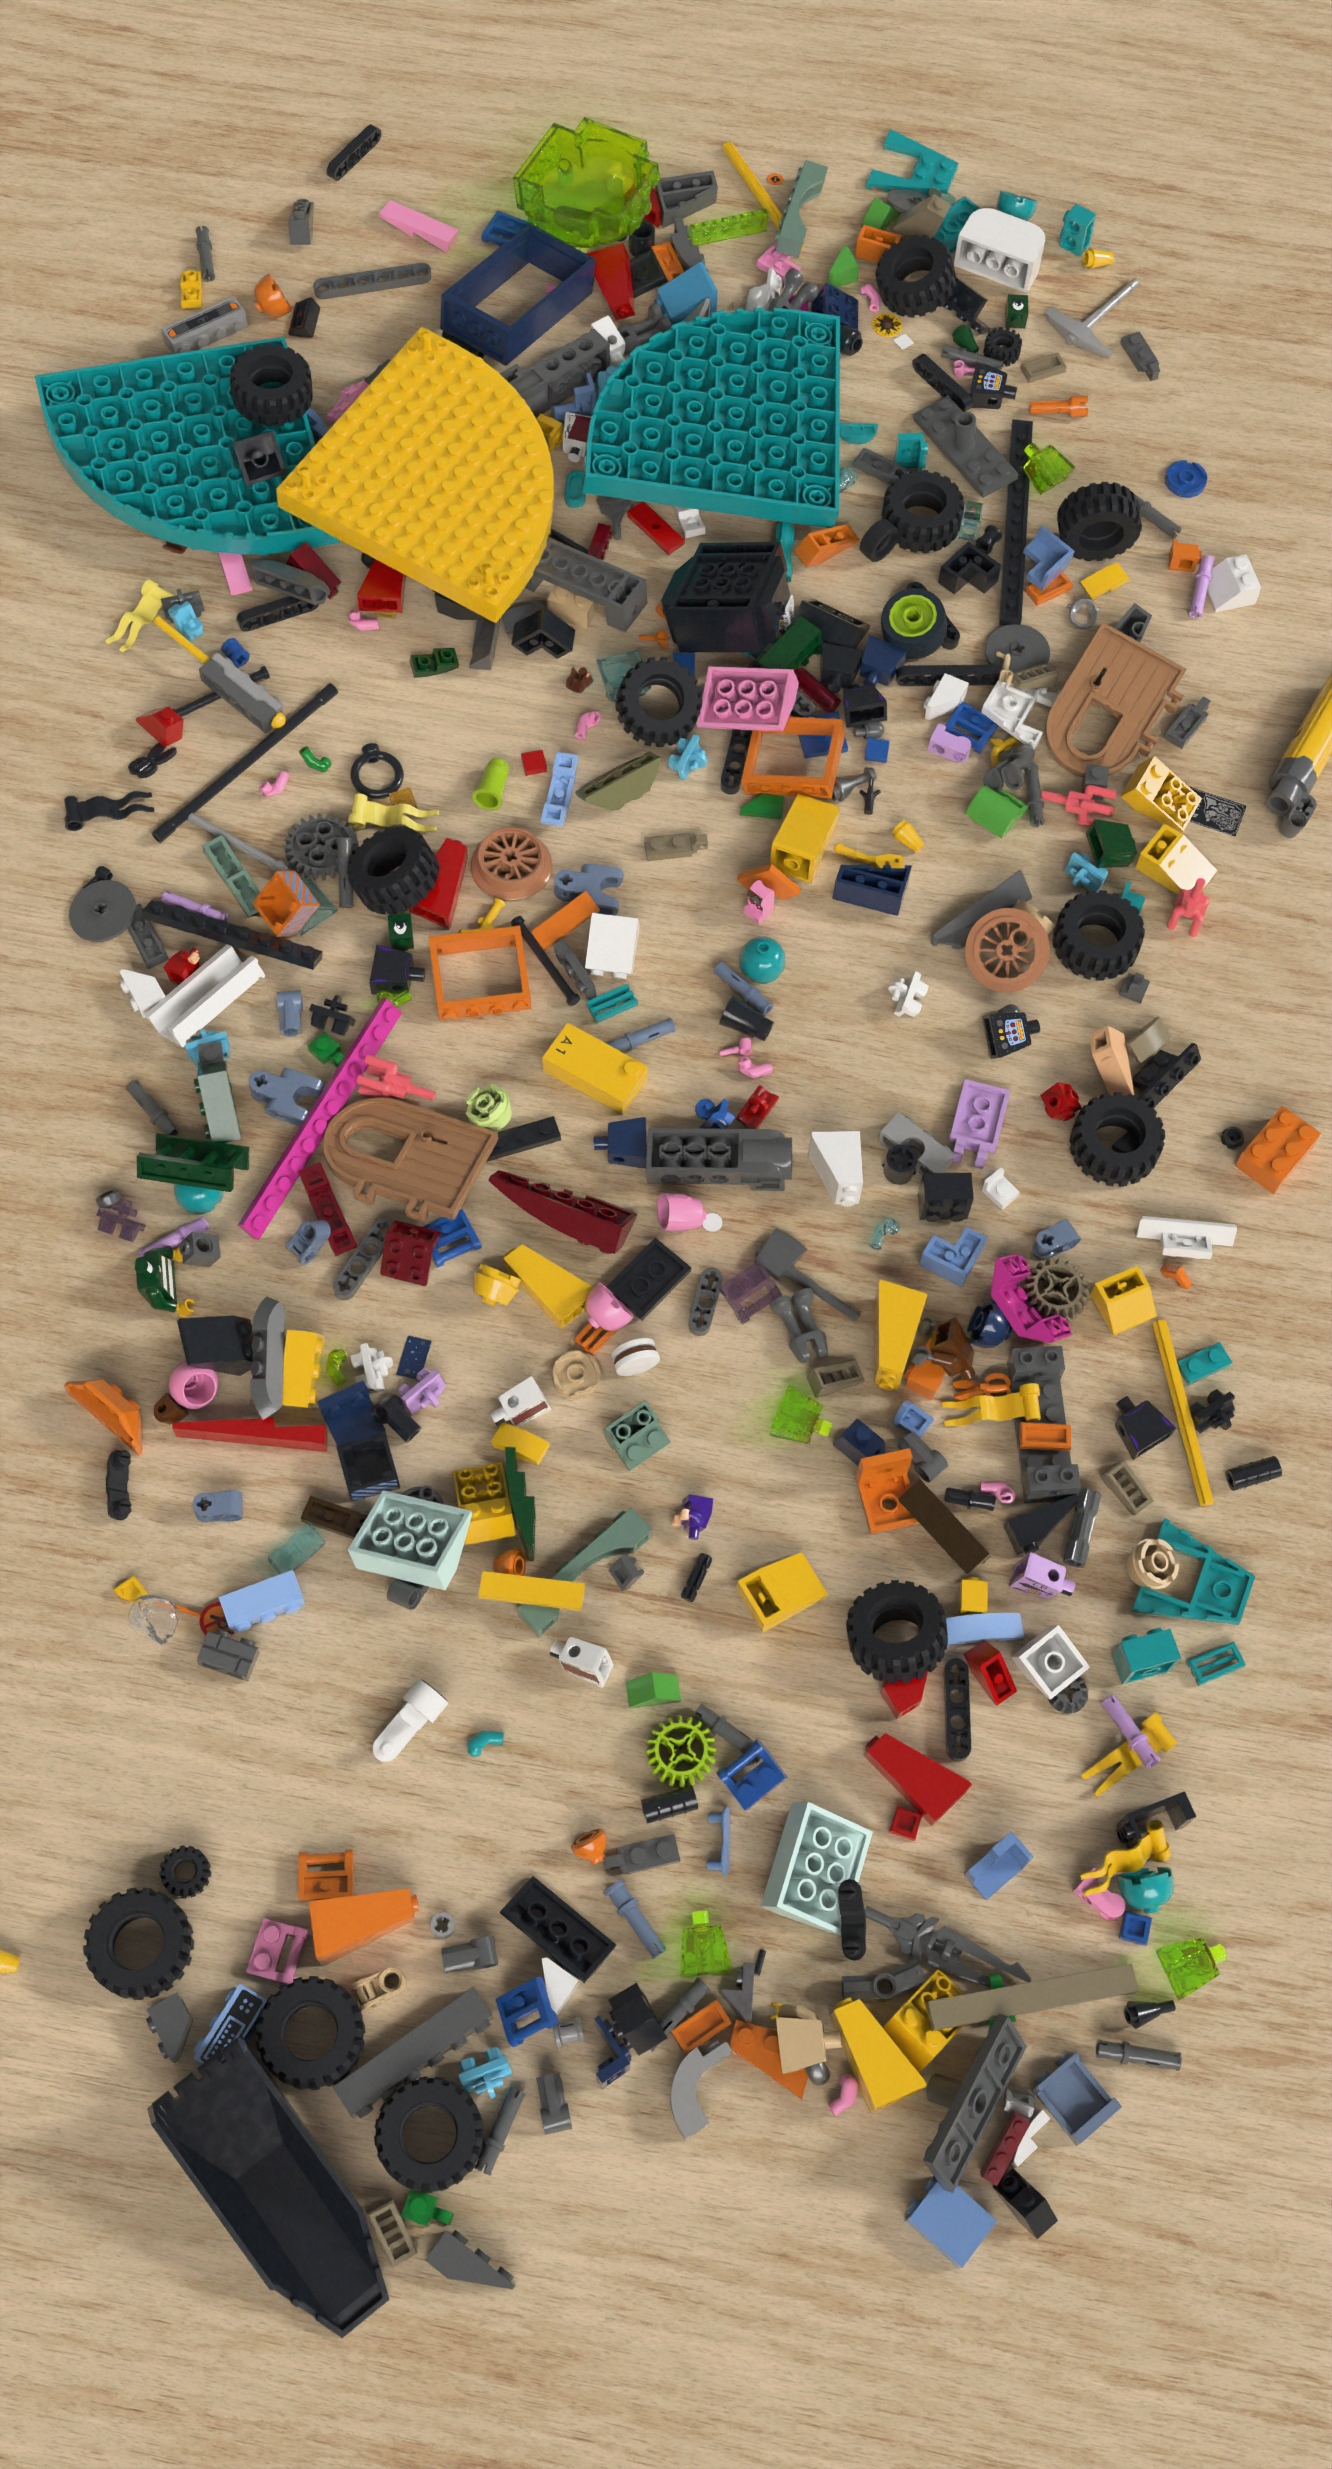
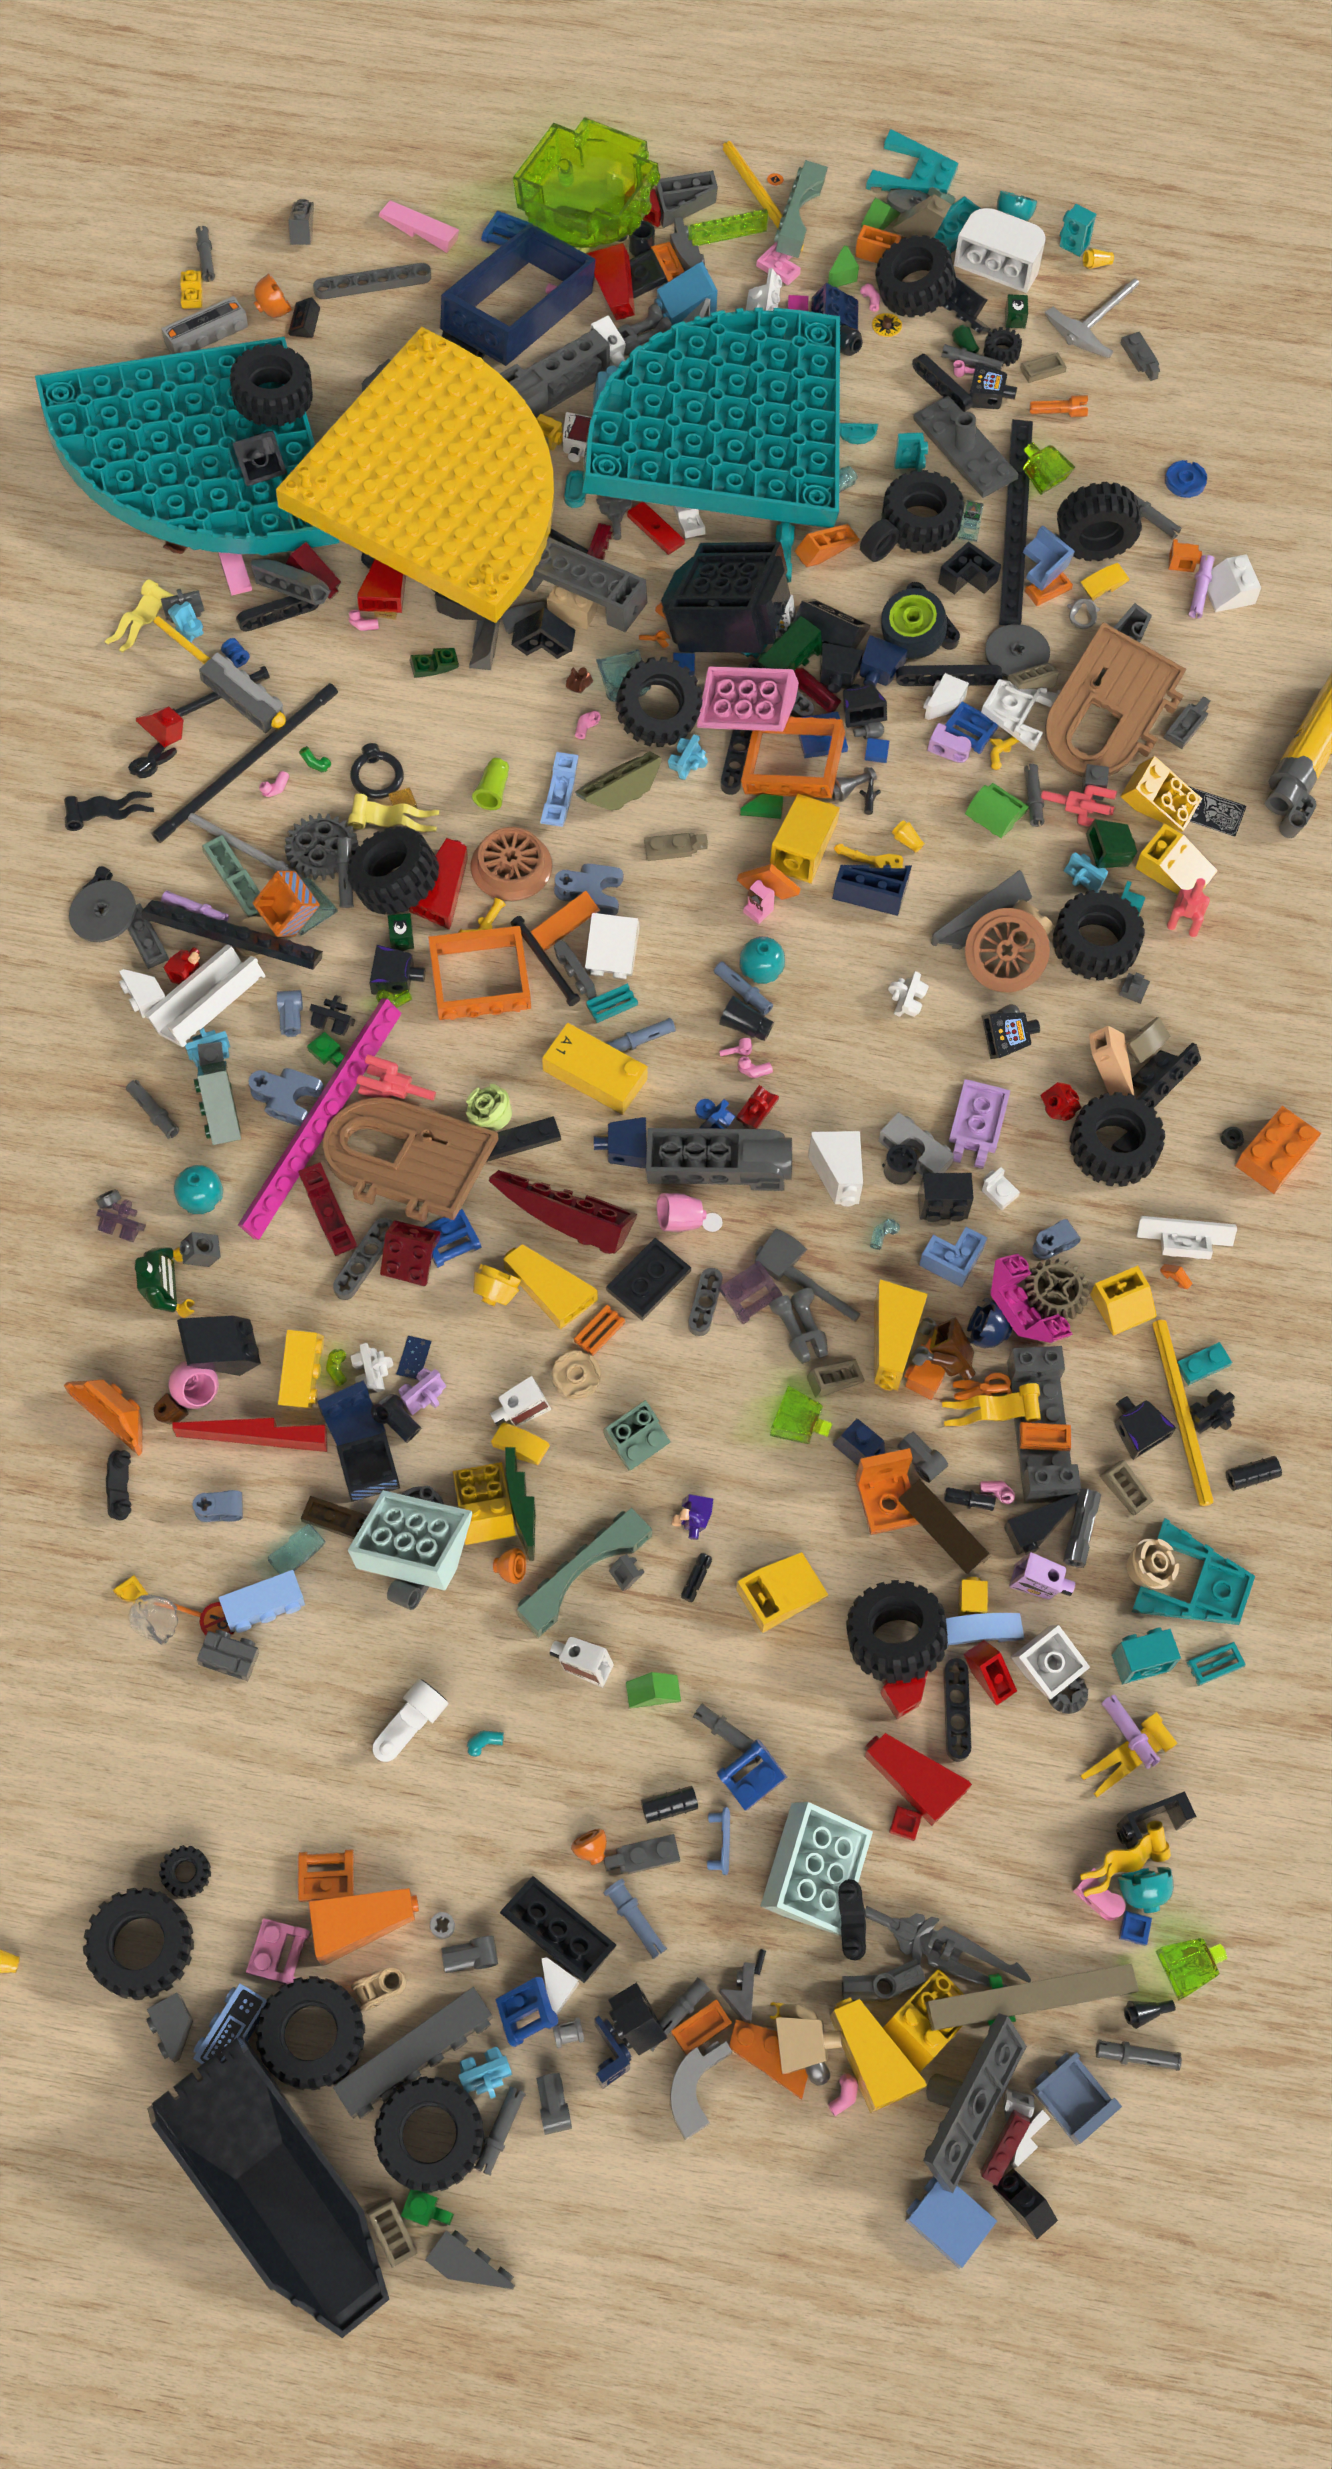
dark green fence [137,1133,249,1192] -> none
lavender pin [138,1216,210,1257] -> none
dark grey brick [250,1296,285,1420] -> none
sand blue piece [285,1220,331,1265] -> none
medium blue slope [306,408,328,442] -> none
bright pink plate [325,380,369,425] -> none
black beam [327,124,382,181] -> none
yellow tile [478,1571,585,1611] -> none
red tile [521,750,547,776] -> none
medium blue panel [551,373,596,426] -> none
bright pink cylinder [585,1282,633,1331] -> none
white head [611,1338,660,1376] -> none
lime gear [645,1715,717,1788] -> none
clear neon green torso [680,1911,733,1978] -> none
dark grey piece [768,269,819,311] -> none
dark grey hinge [853,448,911,484] -> none
medium blue tile [893,1400,934,1438] -> none
white sticker [894,334,914,350] -> none
medium blue panel [964,1831,1033,1900] -> none
black bush [975,525,1002,554] -> none
dark grey piece [983,745,1035,793] -> none
tan piece [996,651,1013,686] -> none

